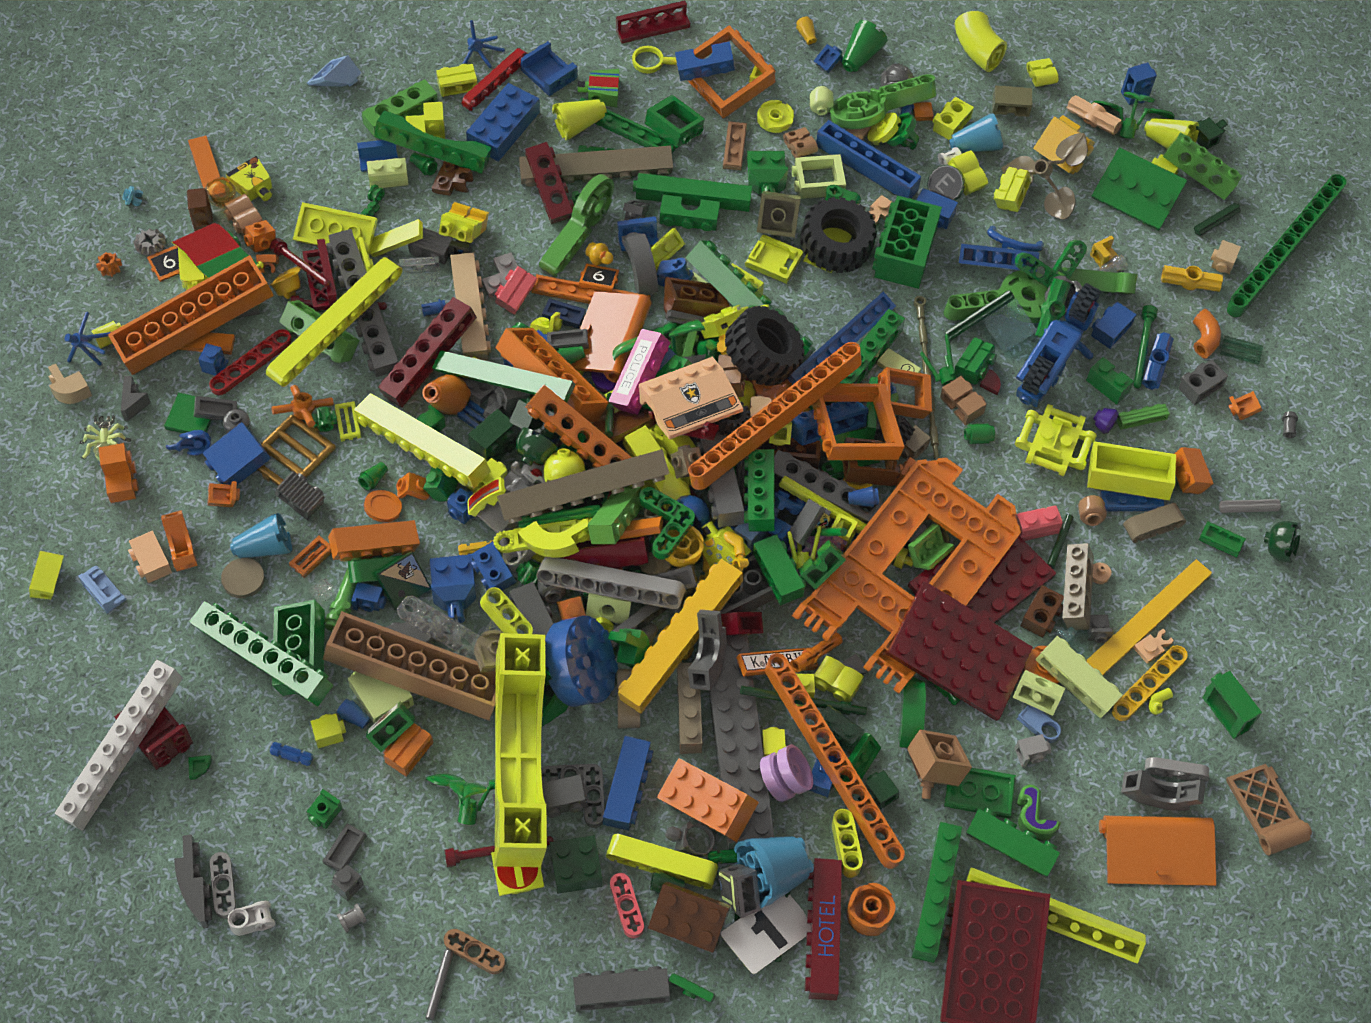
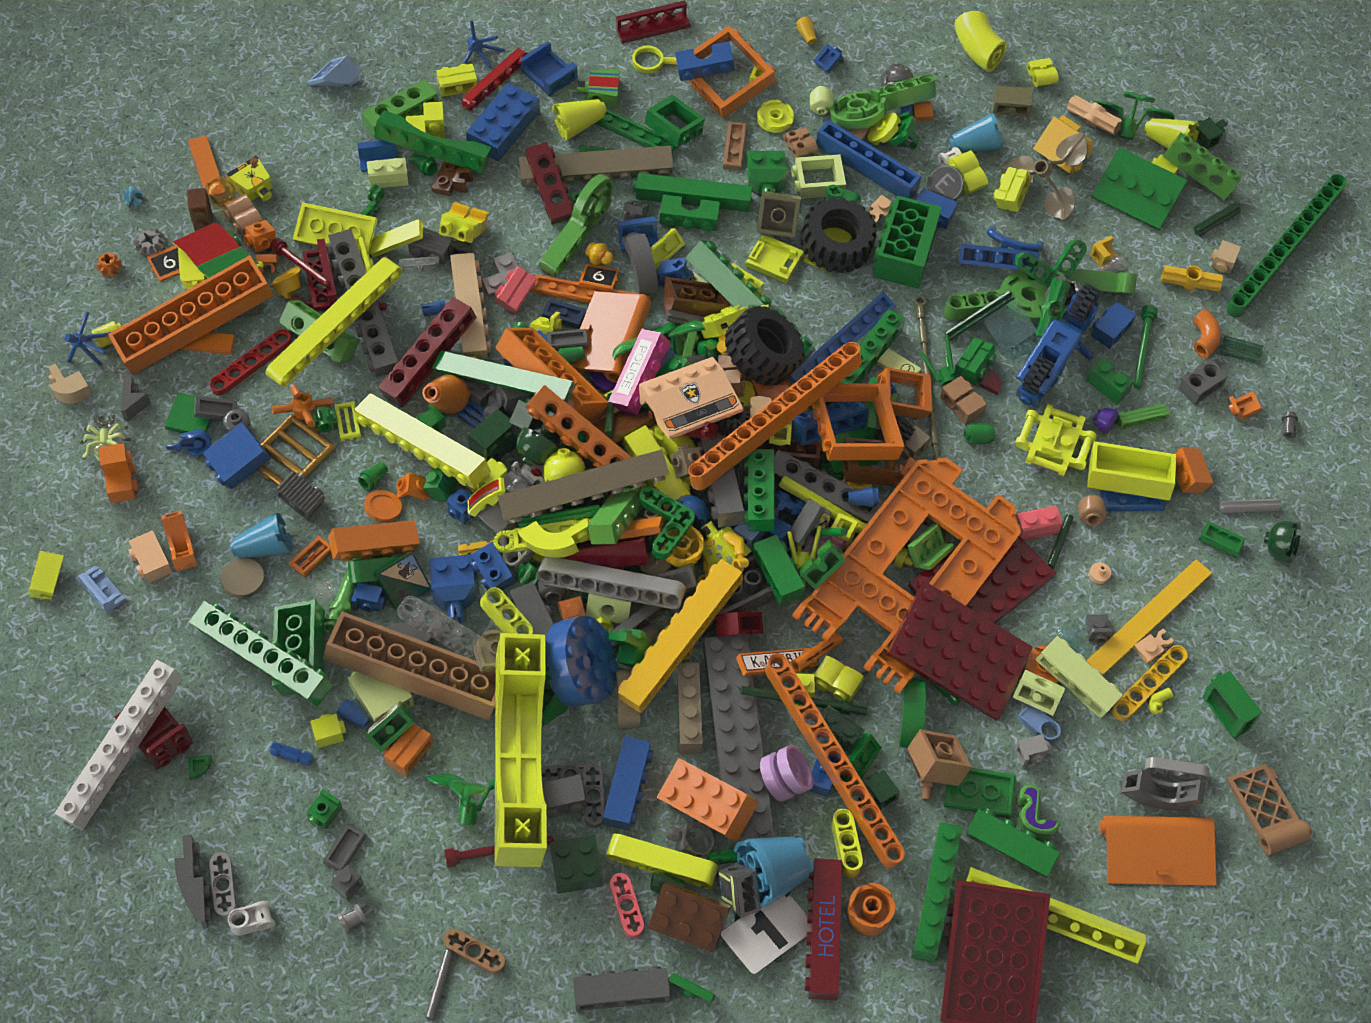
blue brick [198,343,229,376] -> none
orange bracket [207,481,240,507] -> none
piece [491,852,544,896] -> none
dark grey arch [688,610,726,690] -> none
neon yellow brick [761,727,786,757] -> none
green cone [842,20,888,72] -> none
neon yellow brick [933,97,974,140] -> none
reddish brown brick [1020,585,1064,638] -> none
dark tan brick [1063,543,1094,631] -> none
blue brick [1121,62,1157,105] -> none
dark tan beam [1123,503,1186,543] -> none
blue piece [1142,332,1174,390] -> none

